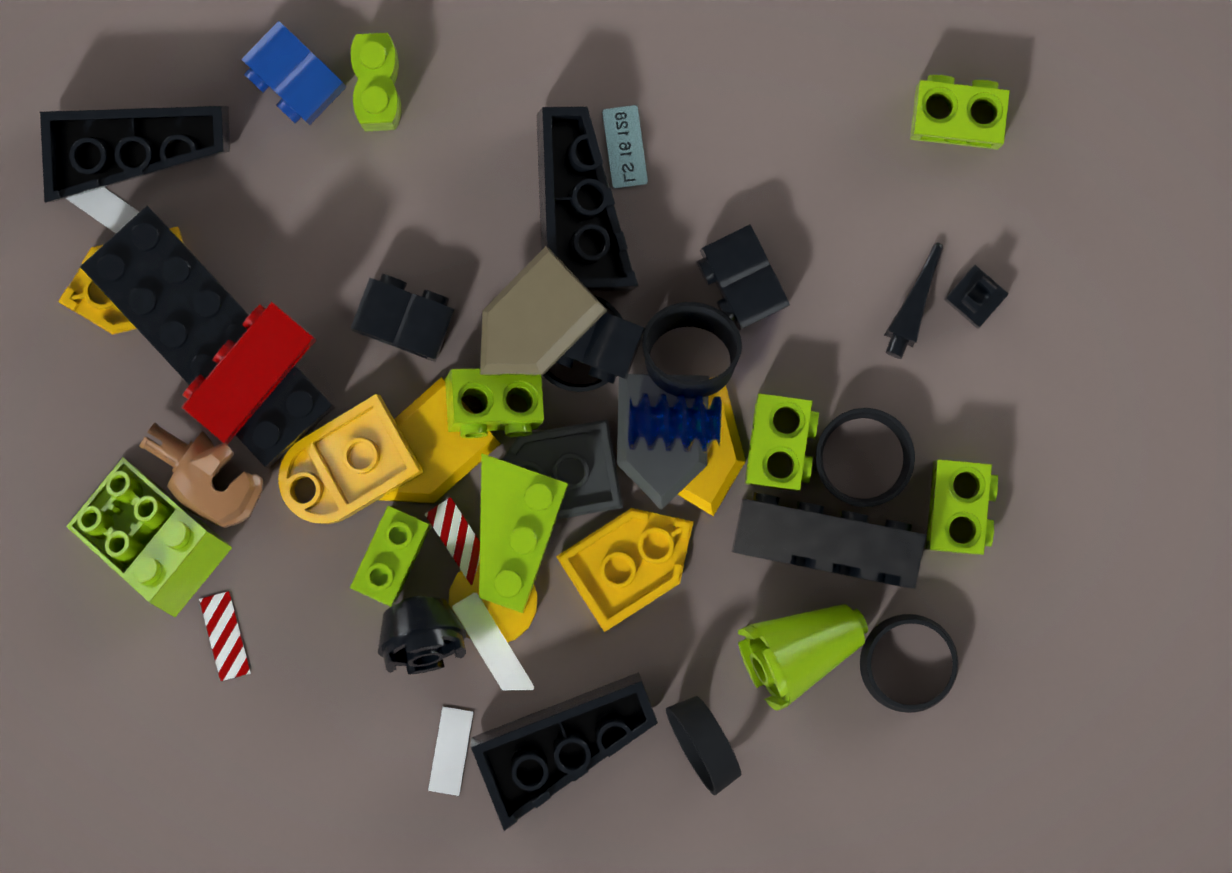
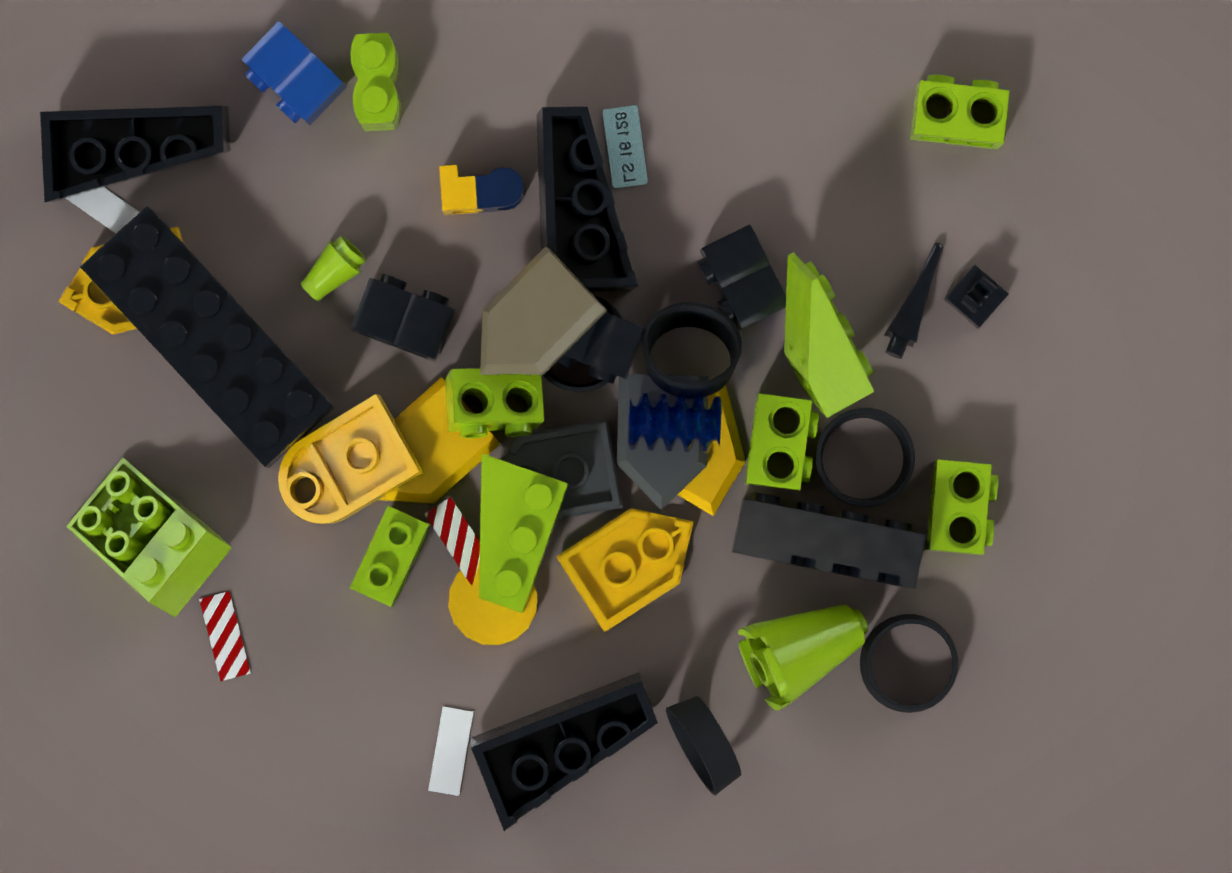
medium nougat piece [139,422,263,528] -> none
red brick [182,302,317,444] -> none
black cone [378,596,467,675] -> none
white sticker [452,593,534,690] -> none
none -> lime cone [300,235,367,302]
none -> leg [439,165,525,215]
none -> lime slope [784,252,875,418]

